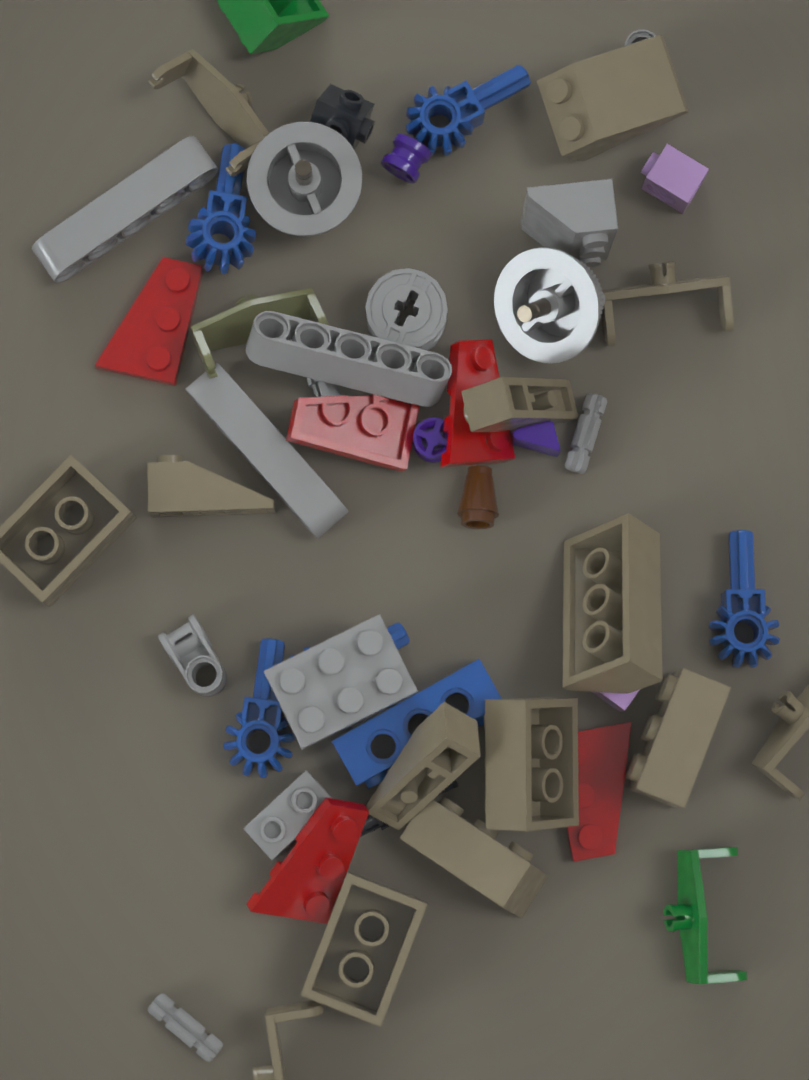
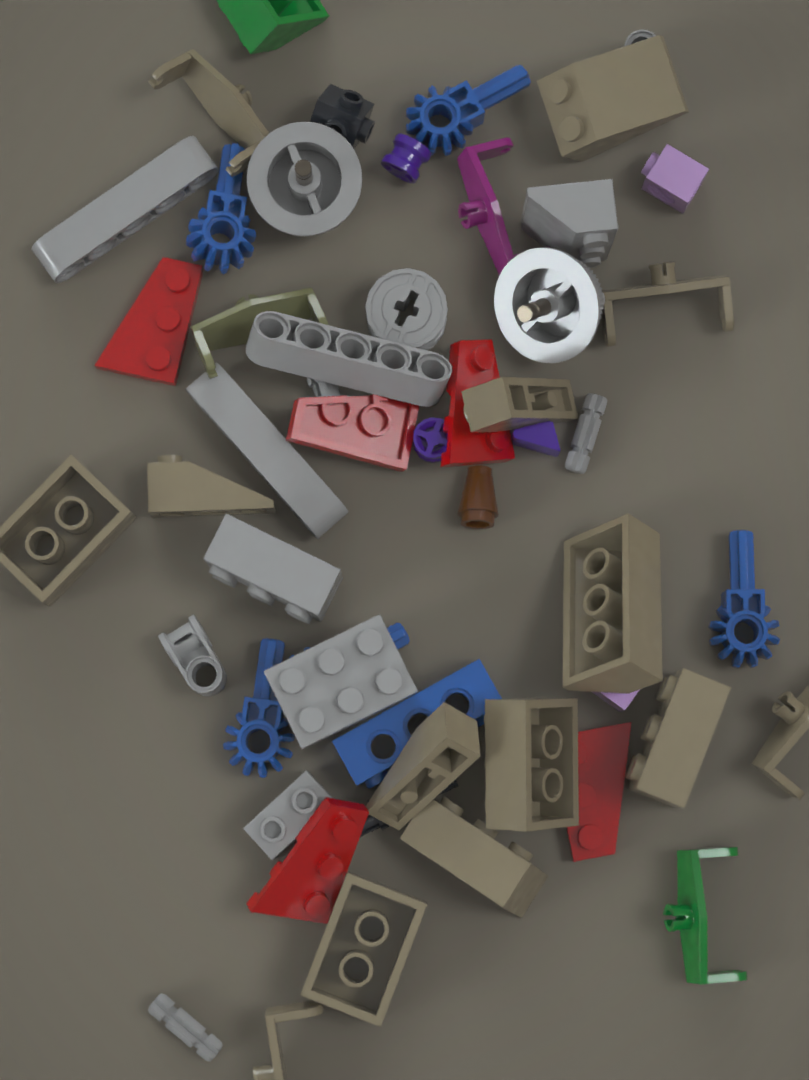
none -> light grey brick [203,514,343,624]
none -> magenta piece [457,138,551,275]

